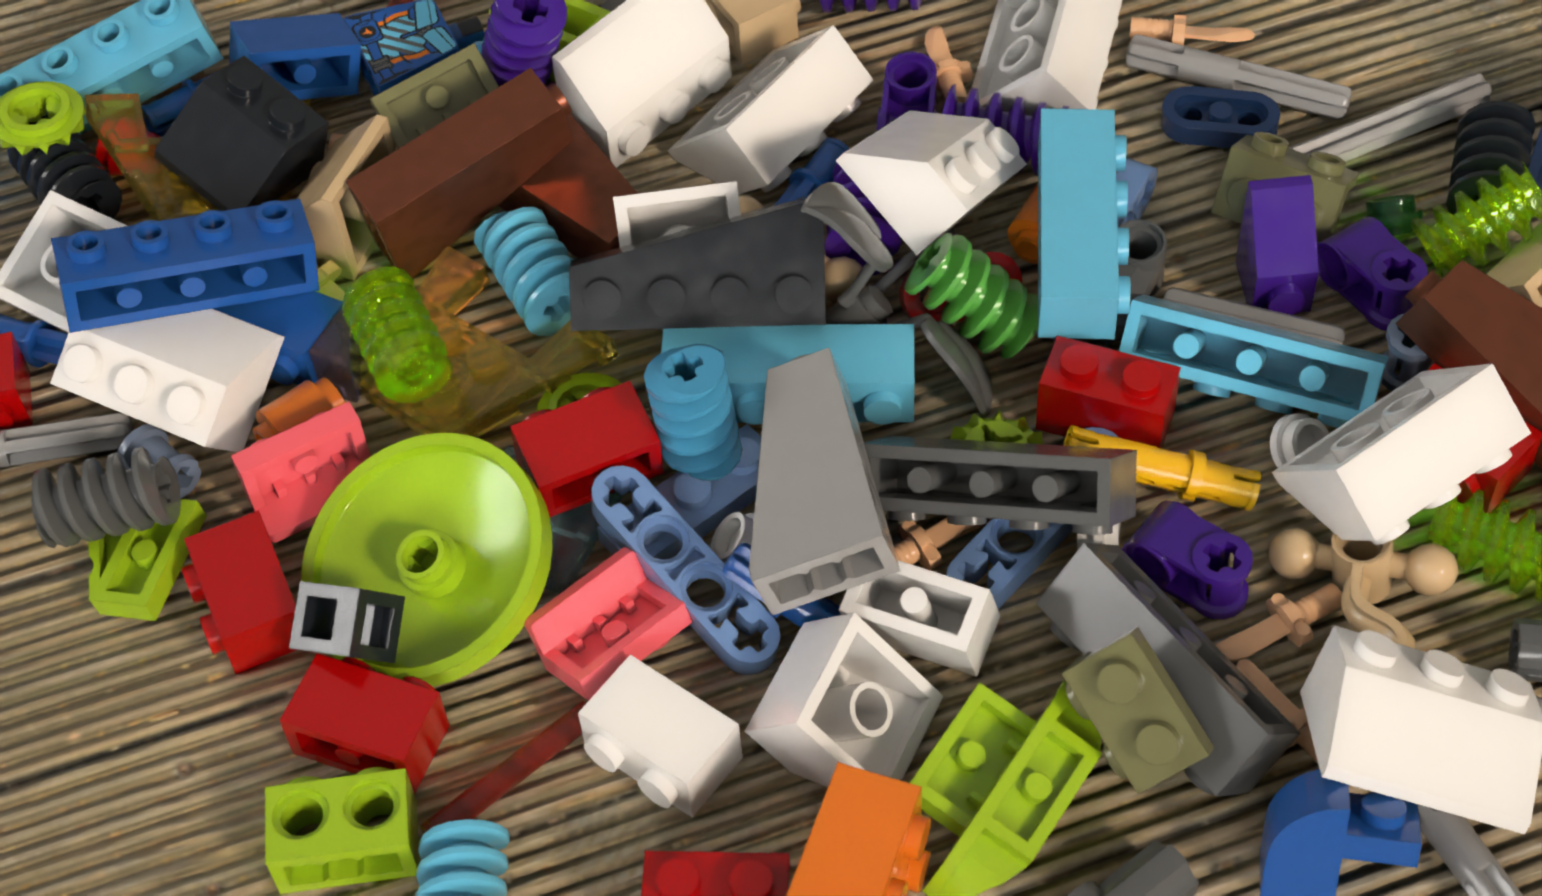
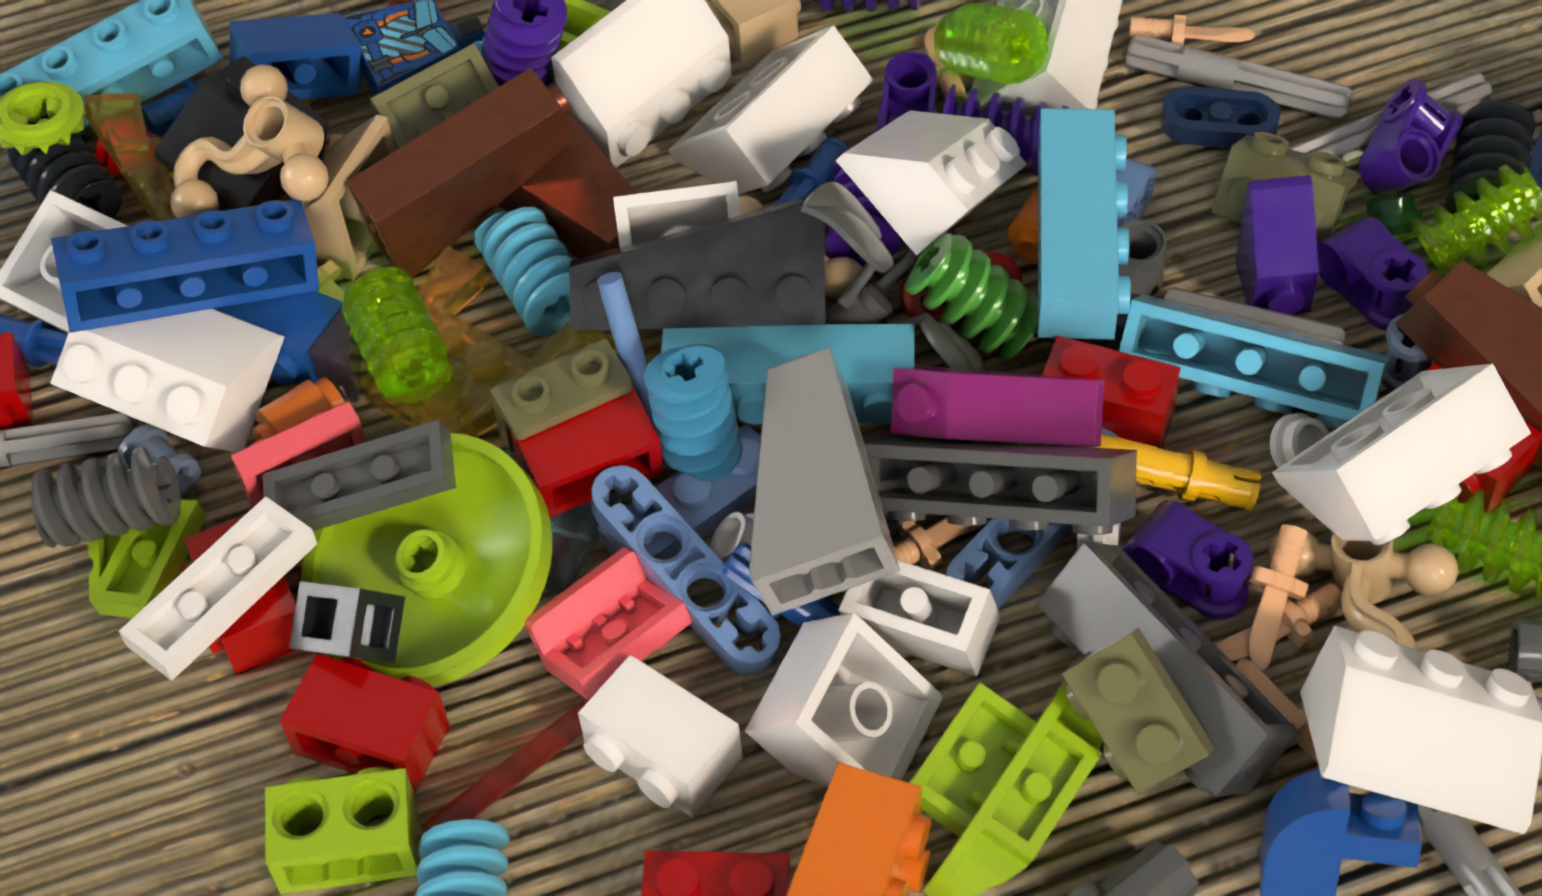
none -> white plate [119,496,317,681]
none -> tan piece [171,64,329,218]
none -> dark grey plate [262,419,456,531]
none -> olive bracket [489,338,633,453]
none -> medium blue bar [597,272,657,433]
none -> magenta slope [891,366,1104,447]
none -> clear neon green piece [934,2,1048,84]
none -> light nougat piece [1248,524,1308,671]
none -> dark purple piece [1359,78,1463,197]

